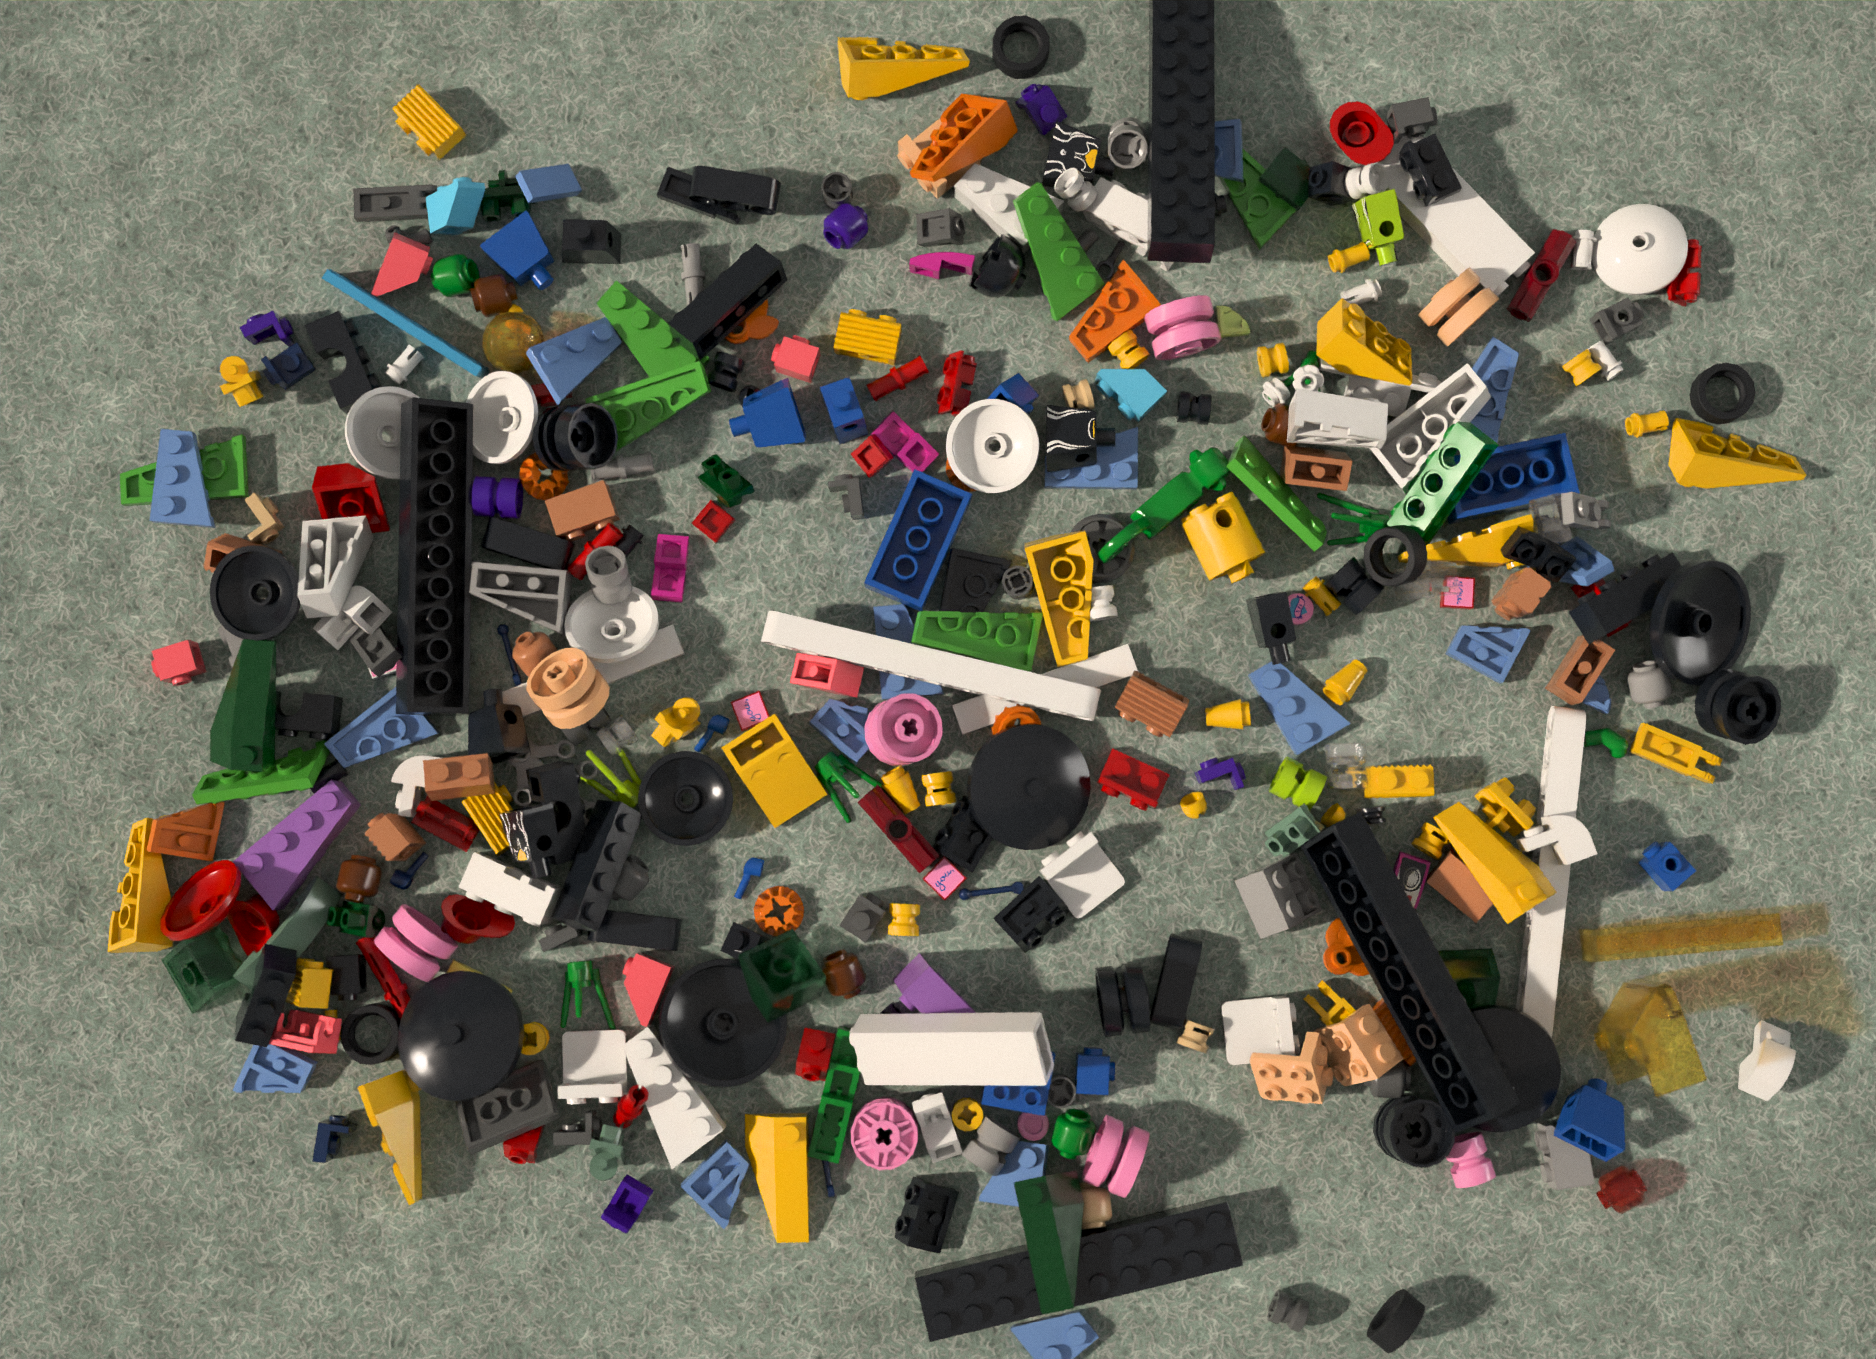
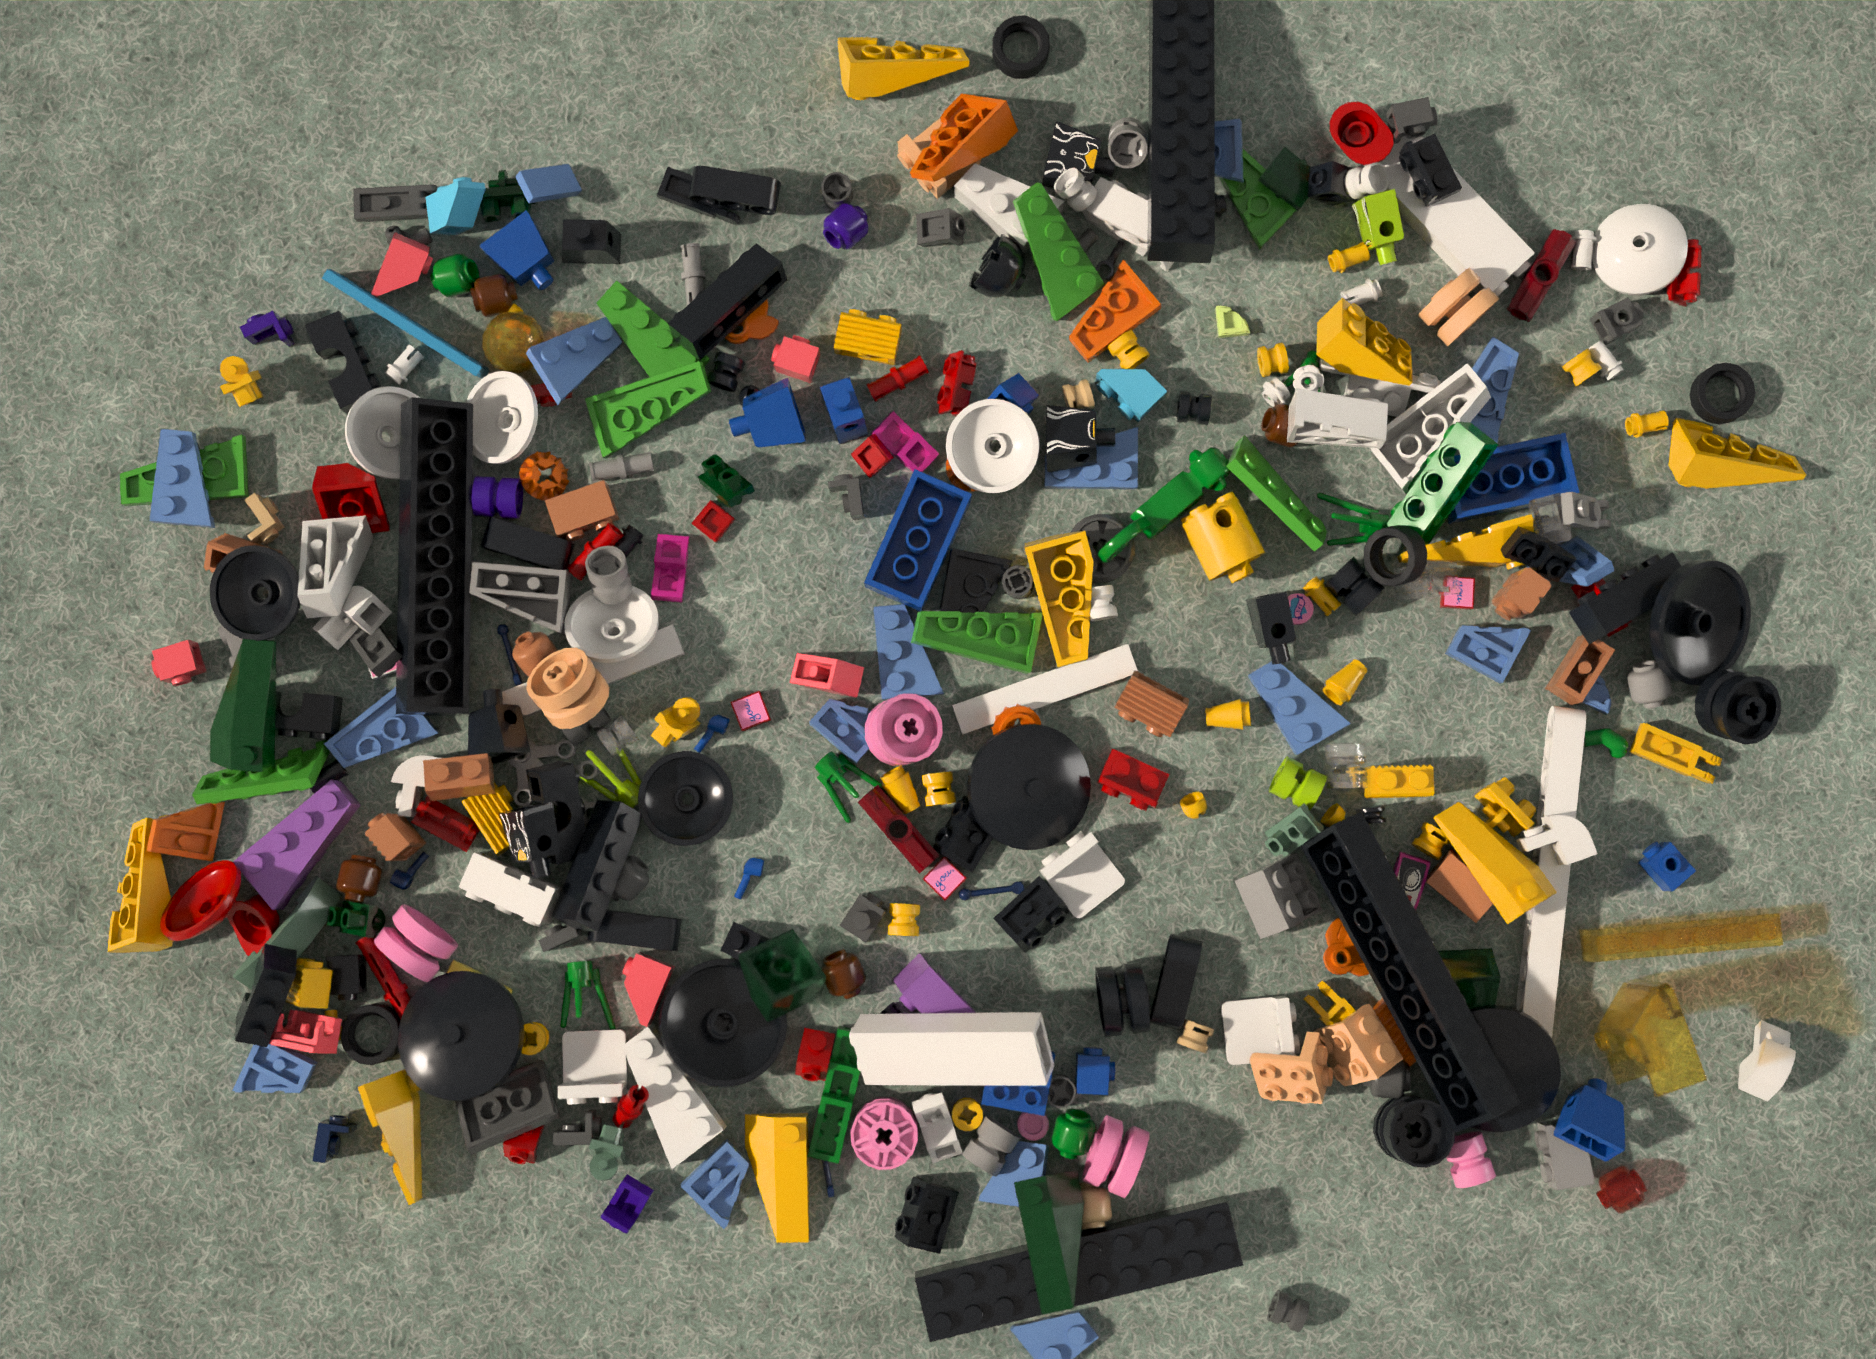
clear green slope [161,925,243,1014] -> none
dark blue bracket [261,342,316,390] -> none
yellow brick [393,84,466,160] -> none
red piece [441,894,515,944] -> none
black wheel [533,403,618,471] -> none
yellow slope [722,714,828,828] -> none
orange gear [754,886,804,936] -> none
white beam [761,611,1101,721] -> none
dark pink slope [909,252,975,279] -> none
dark purple bracket [1015,84,1068,135] -> none
bright pink wheel [1144,295,1222,360] -> none
dark purple bracket [1194,757,1246,790] -> none
nougat brick [1279,445,1353,491] -> none
black tyre [1367,1289,1425,1354] -> none

